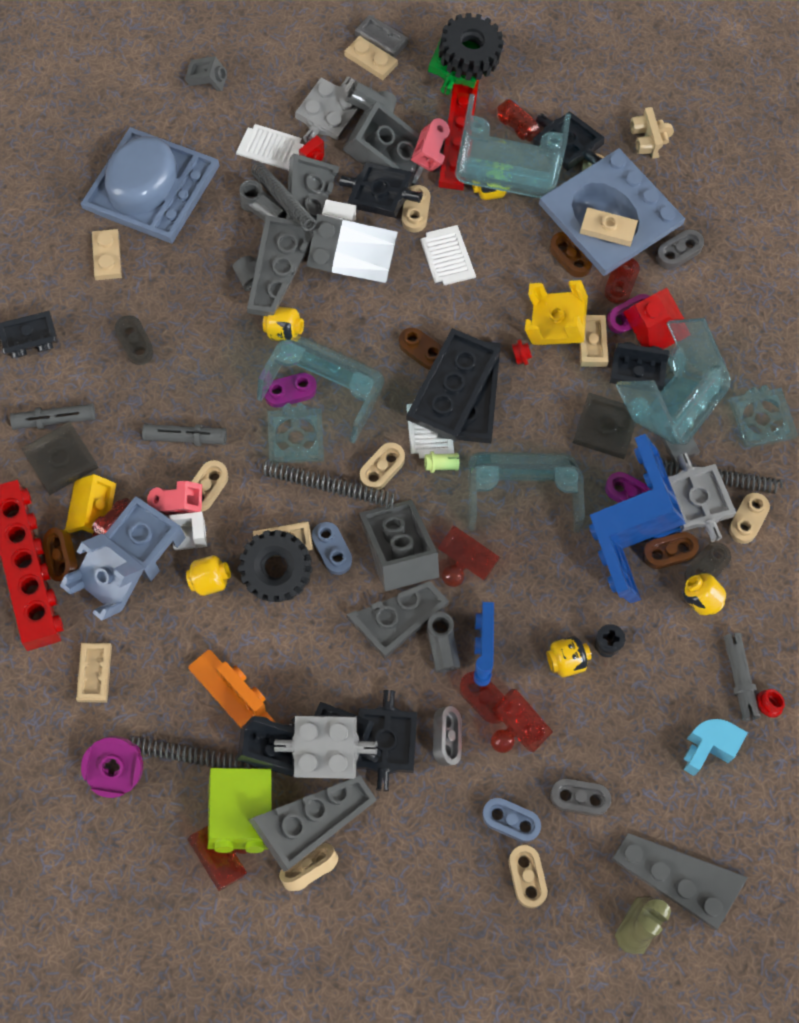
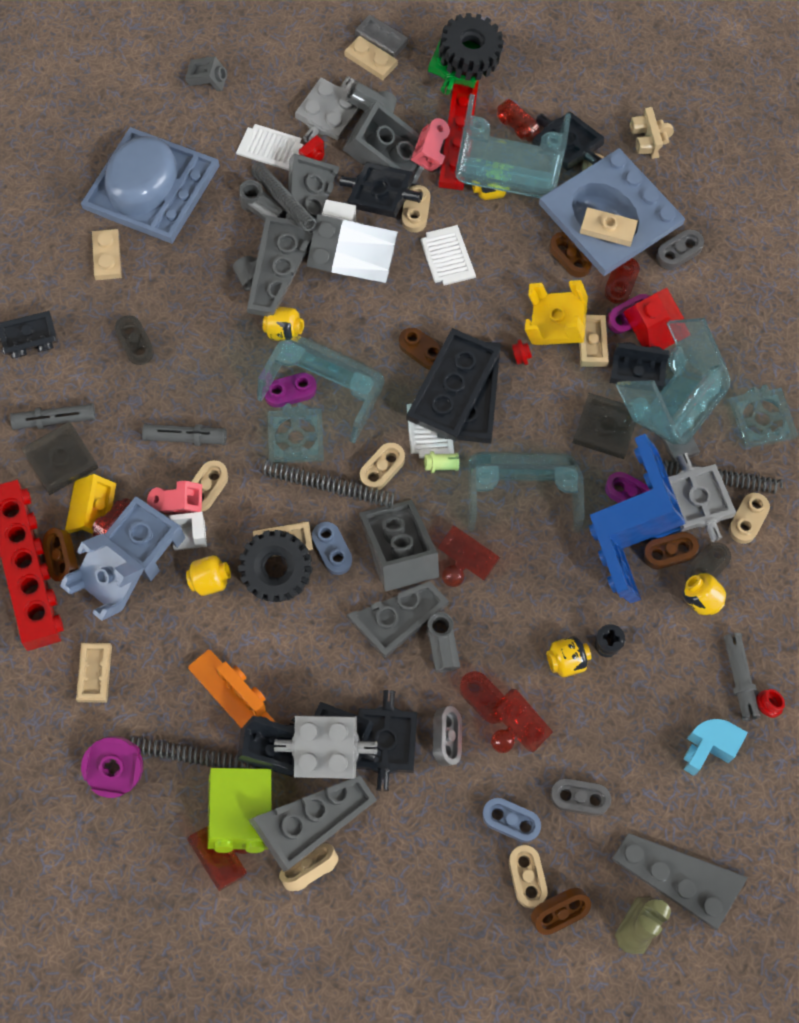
blue plate [473,602,494,686] -> none
none -> reddish brown plate [531,888,591,935]

